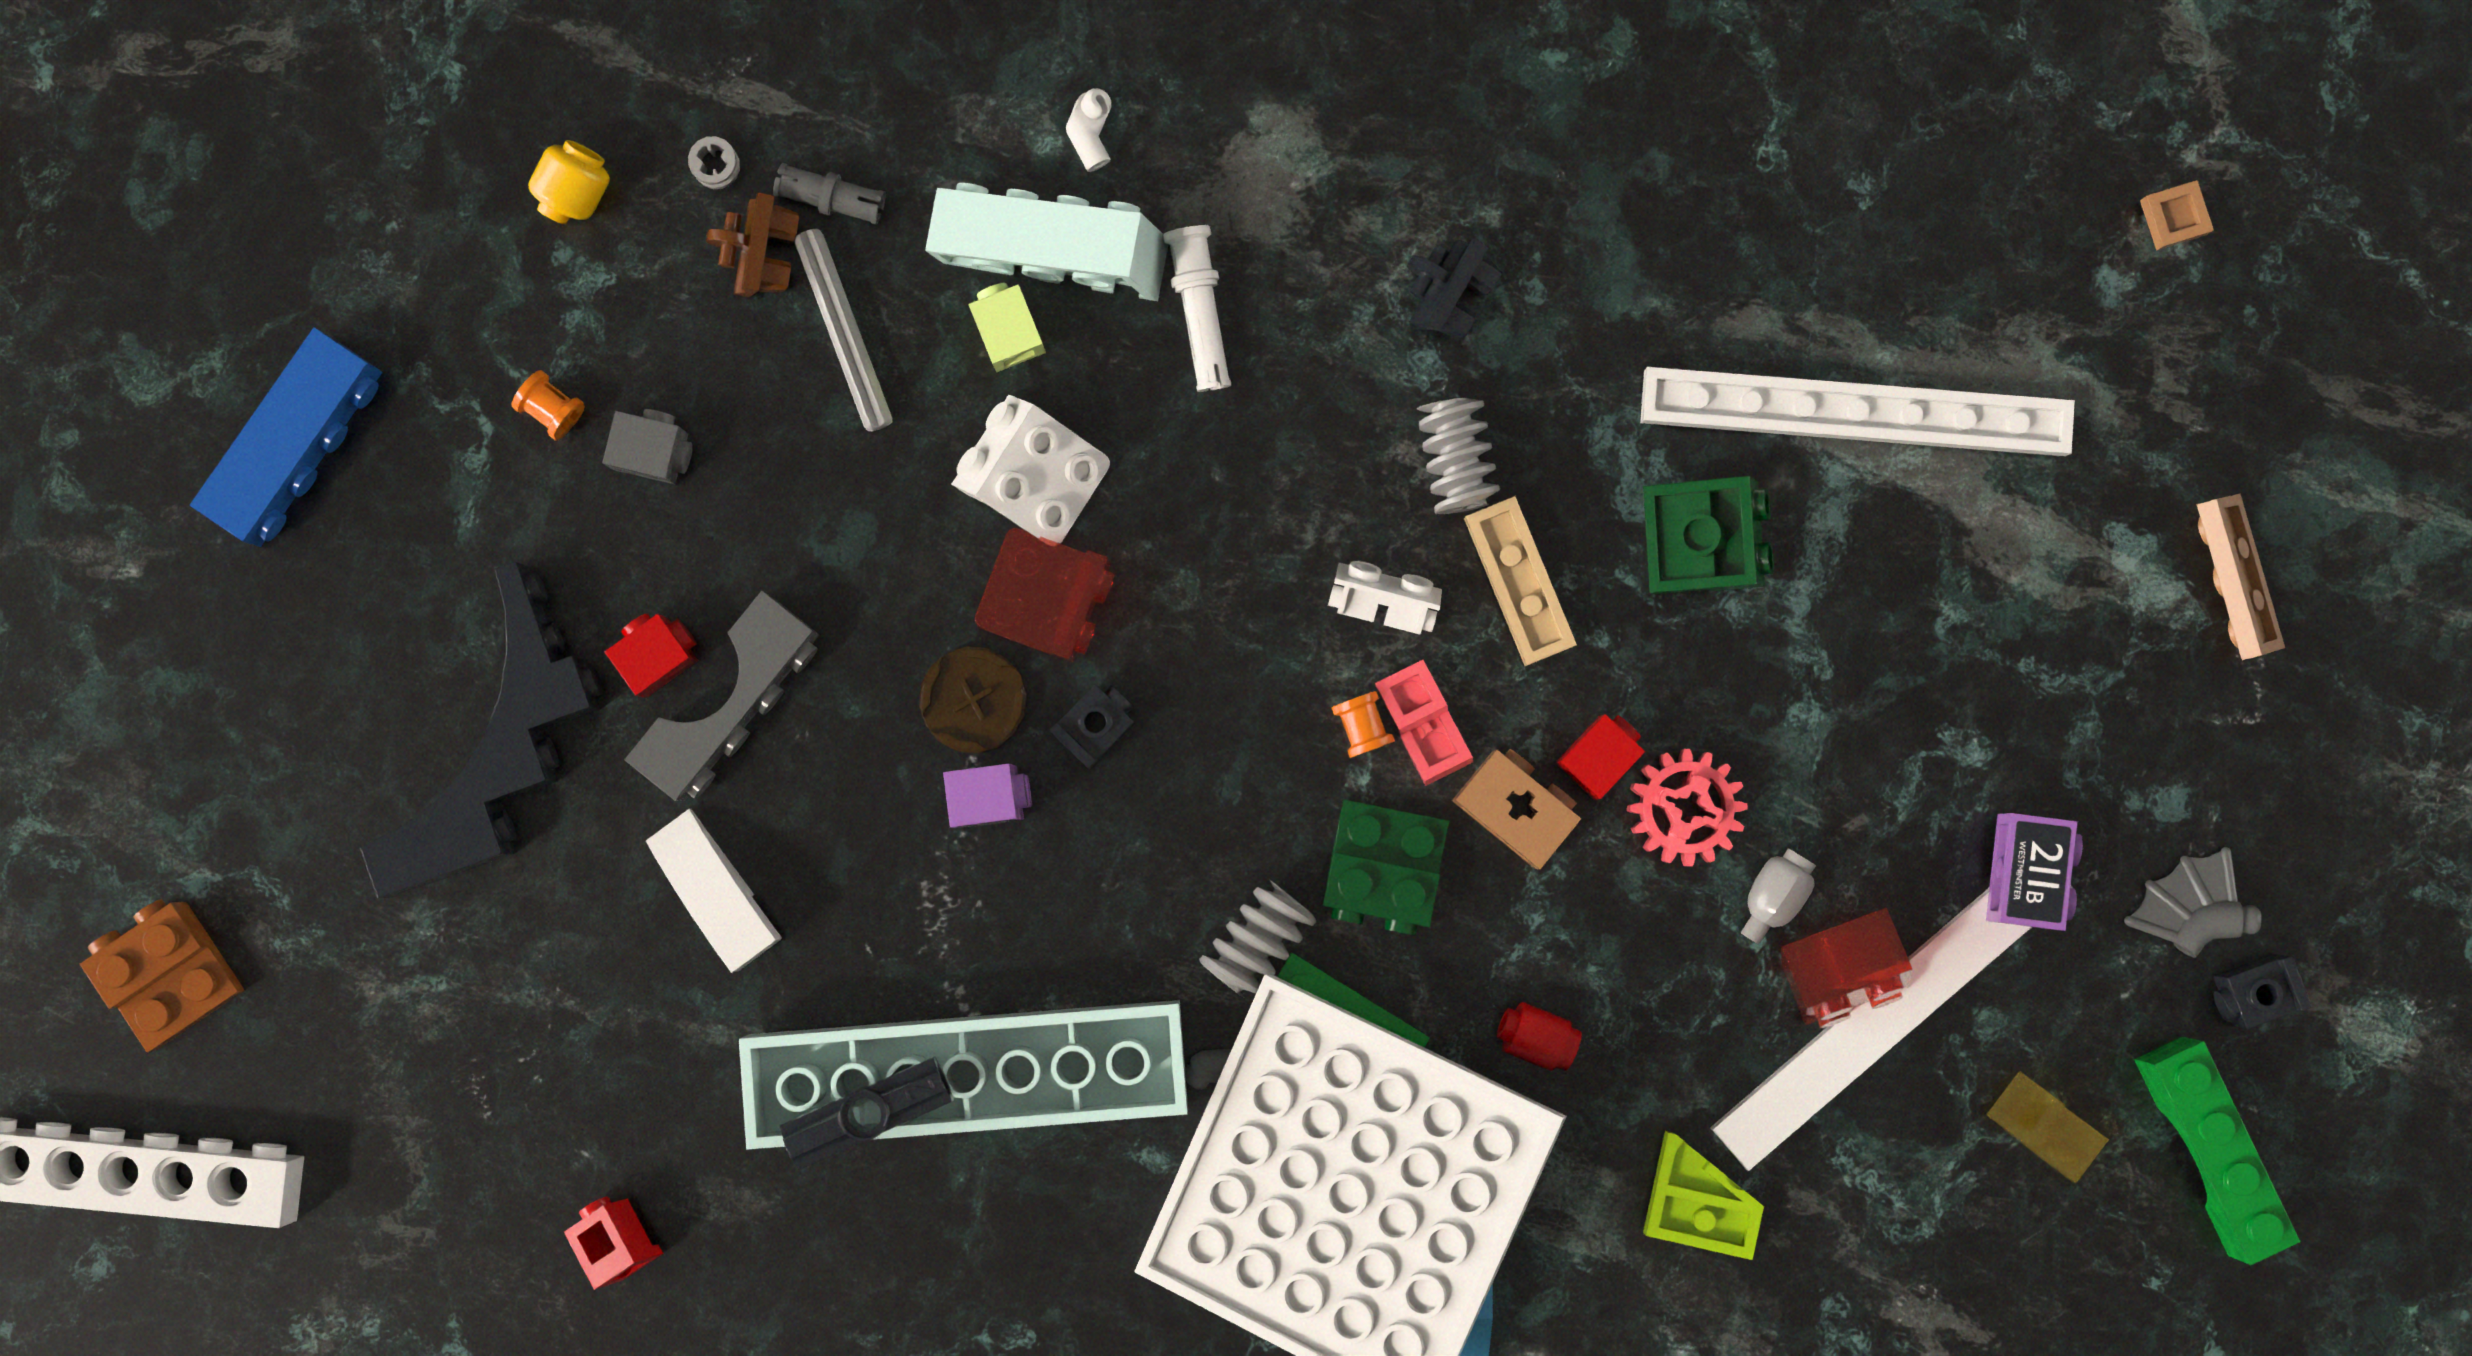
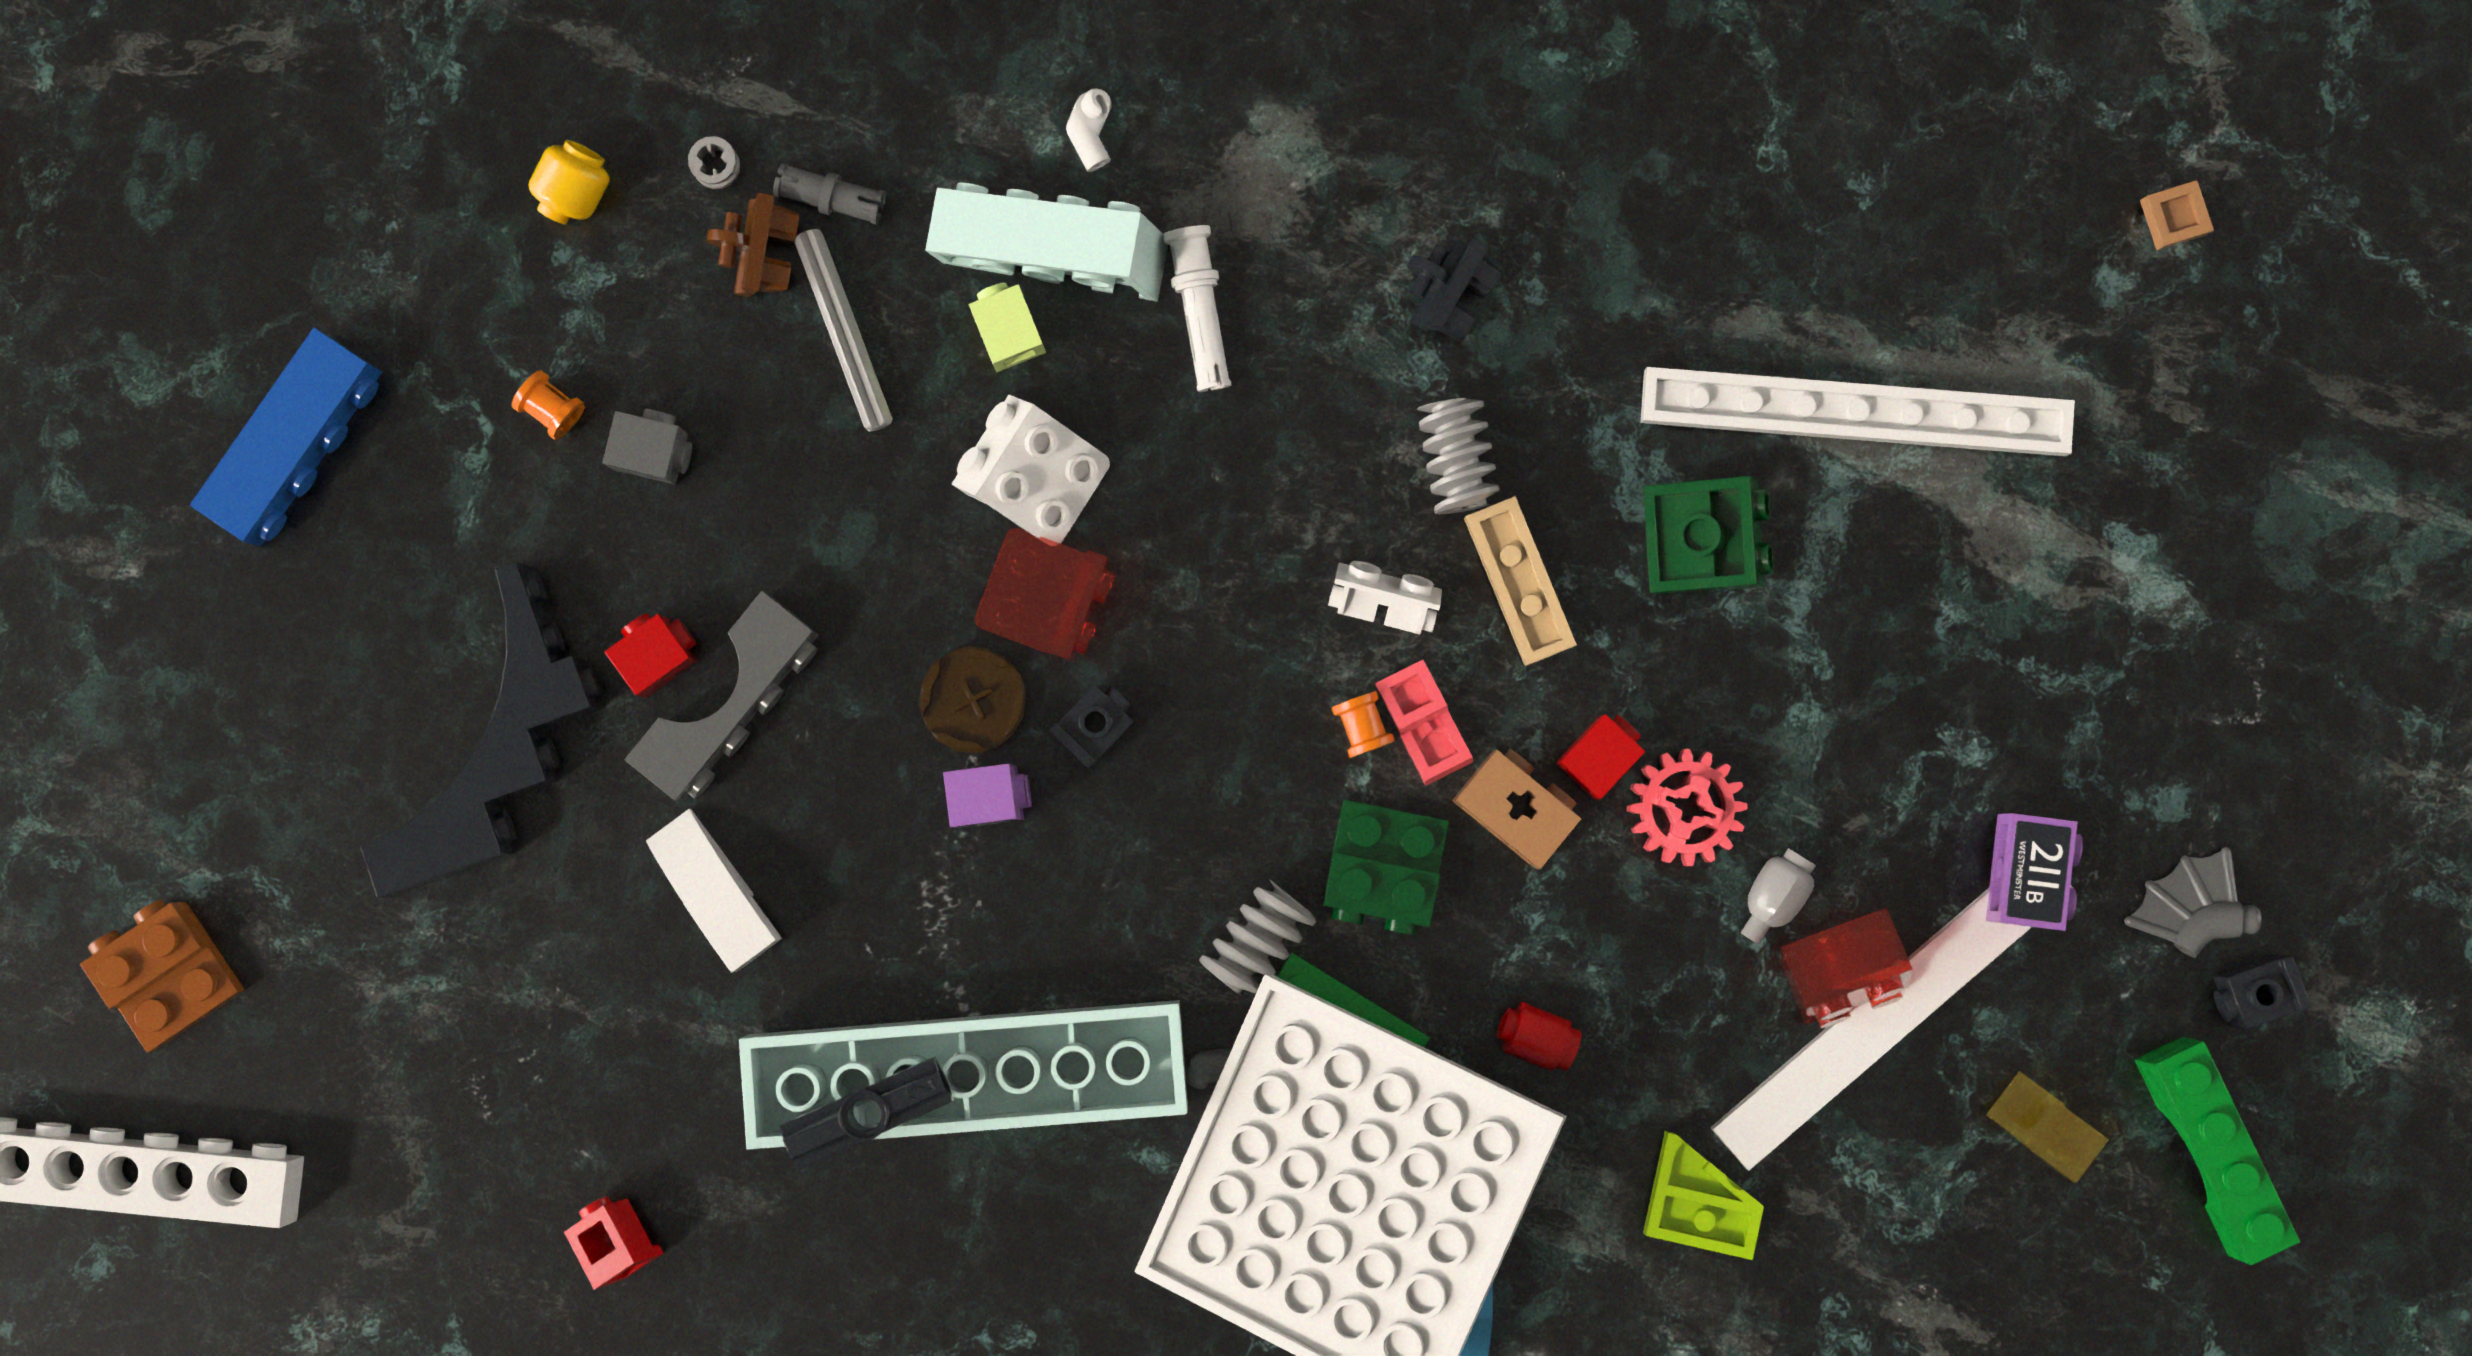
medium nougat plate [2197,494,2285,660] -> none

